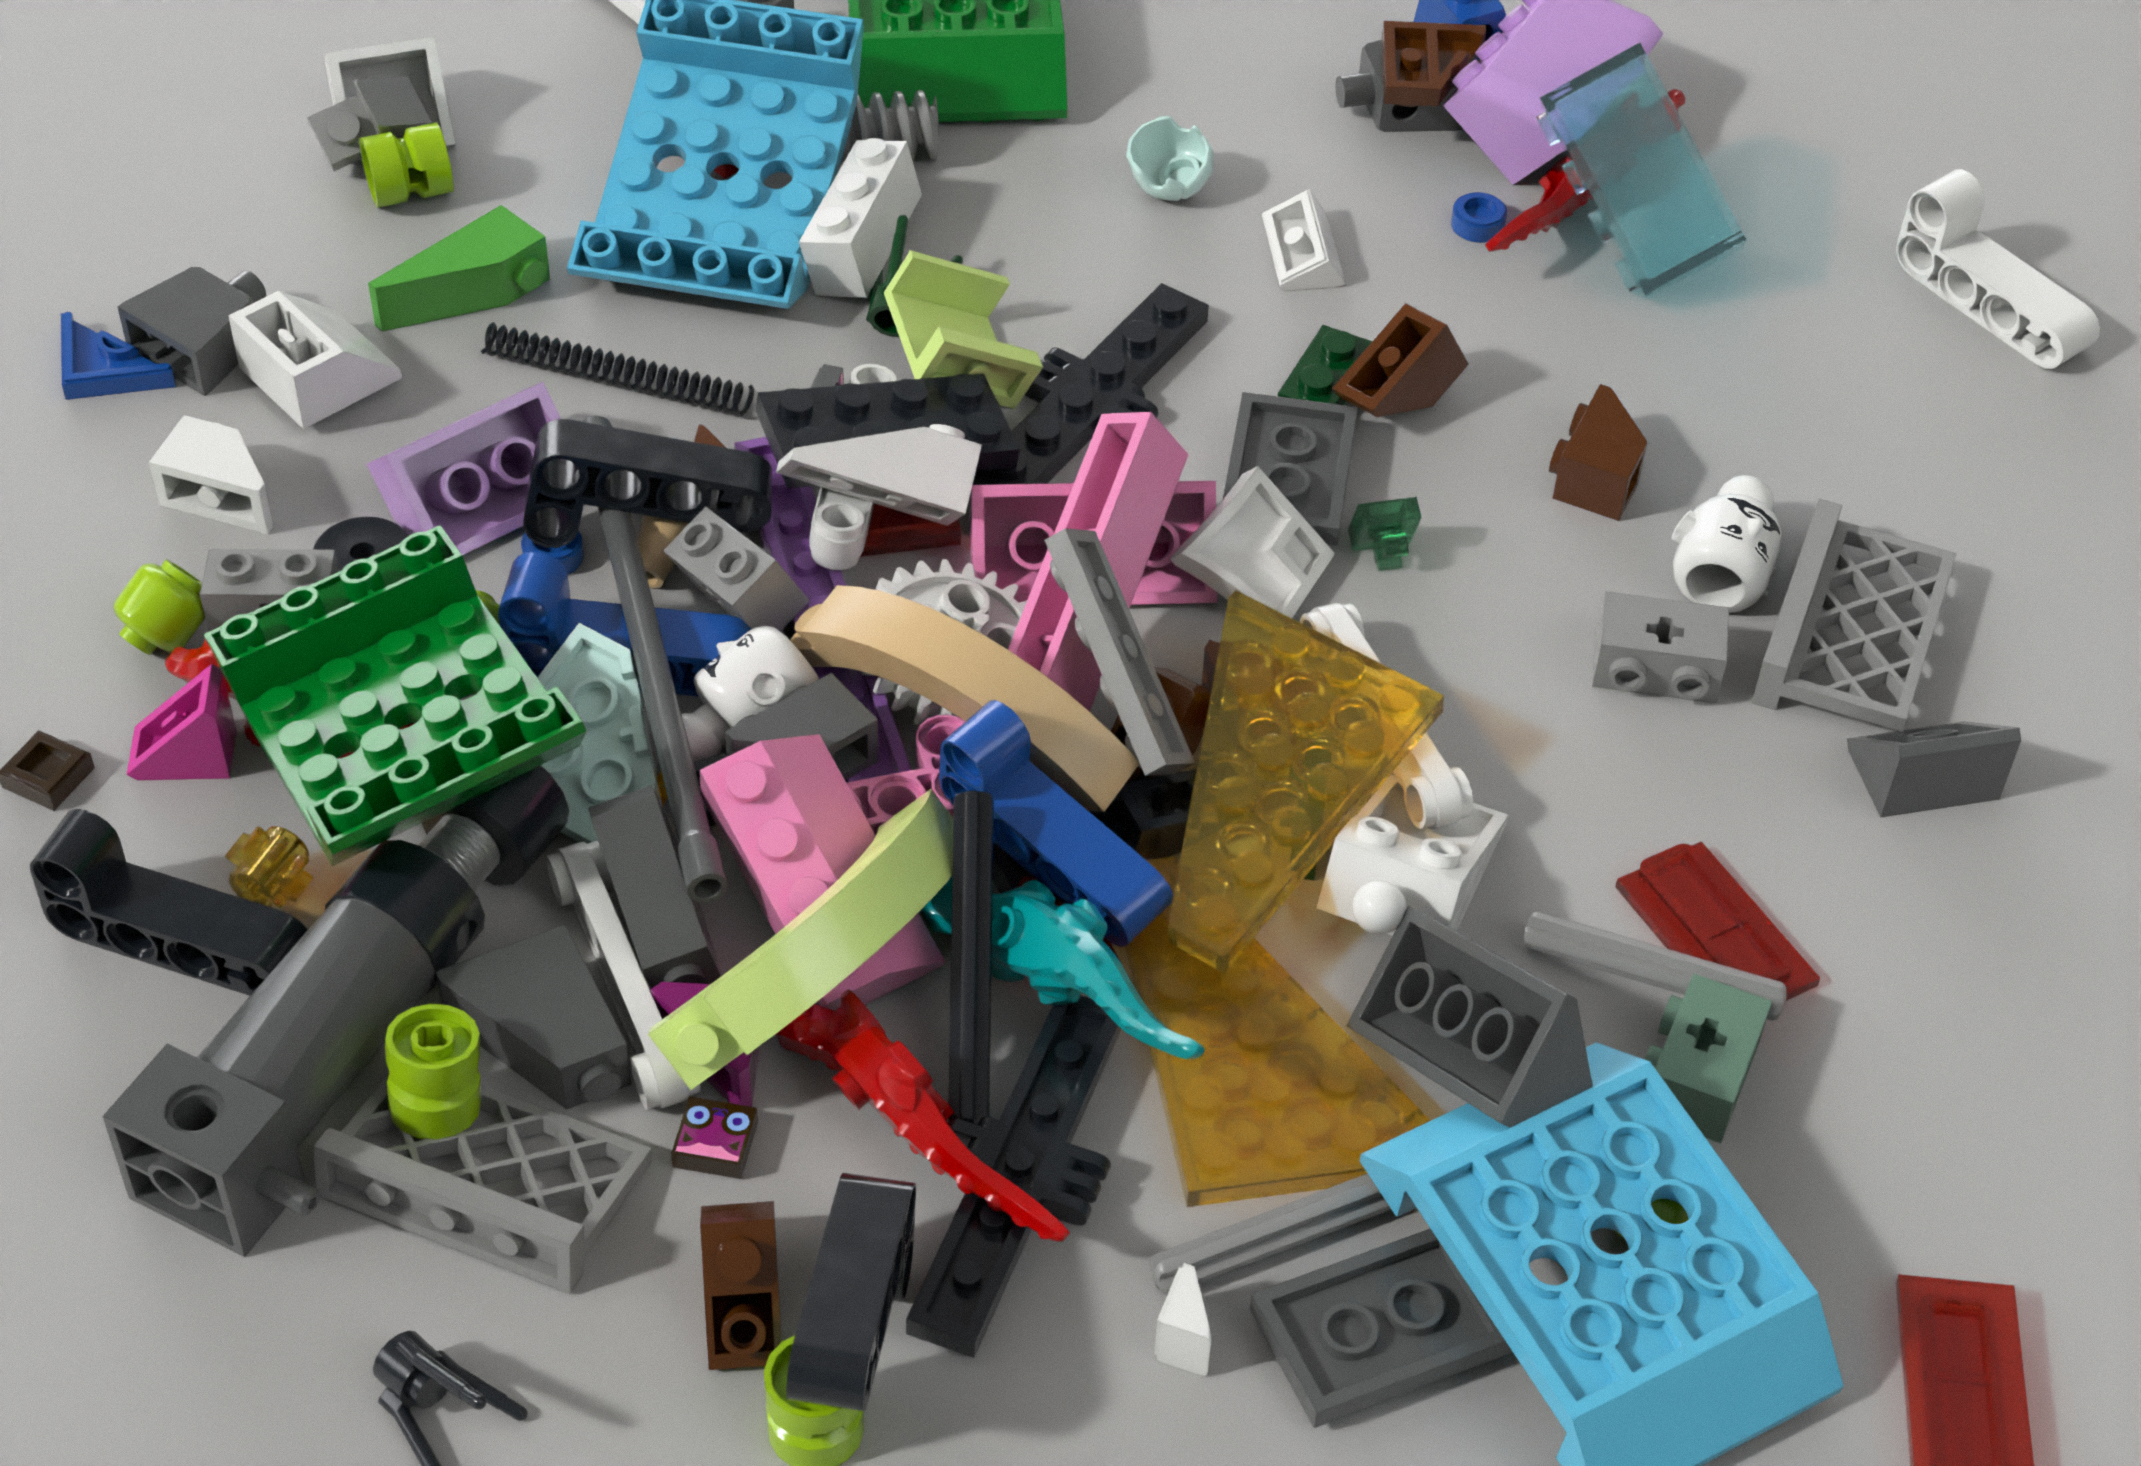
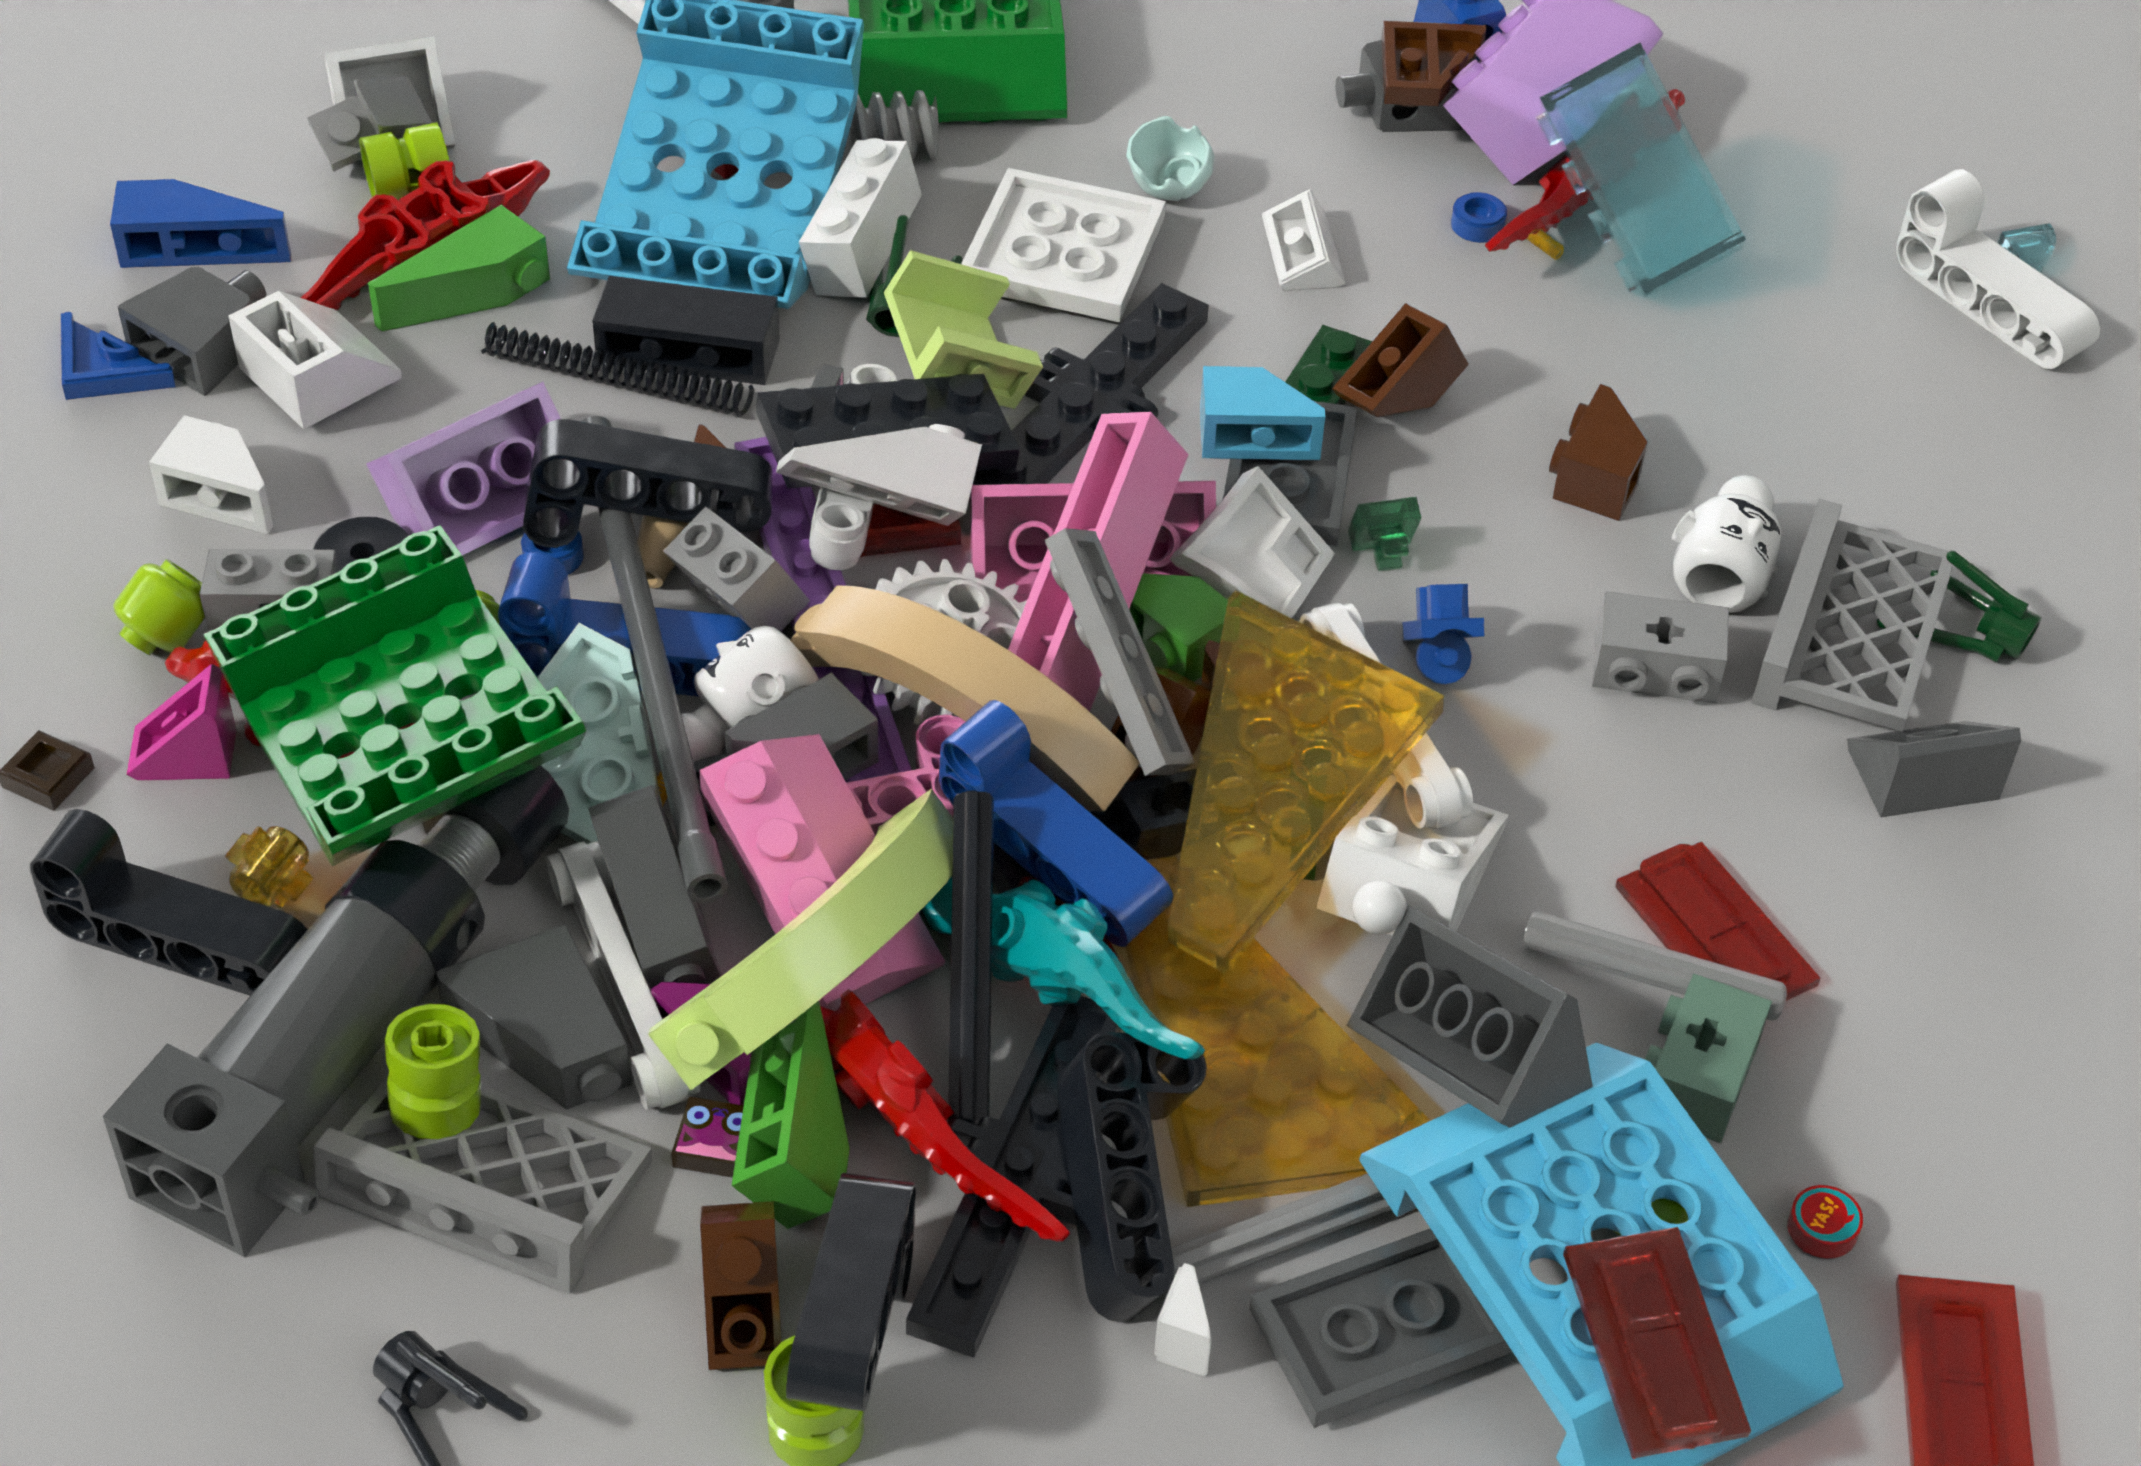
none -> blue slope [110,179,292,268]
none -> red animal [300,160,550,311]
none -> black brick [592,276,780,385]
none -> bright green slope [731,1001,850,1229]
none -> white plate [961,168,1166,322]
none -> black beam [1057,1032,1207,1322]
none -> bright green slope [1129,573,1242,682]
none -> medium azure slope [1200,366,1325,460]
none -> blue hips [1402,584,1485,684]
none -> yellow leg [1527,230,1564,260]
none -> clear red piece [1563,1227,1751,1459]
none -> red tile [1787,1185,1863,1259]
none -> dark green plant [1876,550,2042,663]
none -> clear light blue tile [1998,223,2056,273]

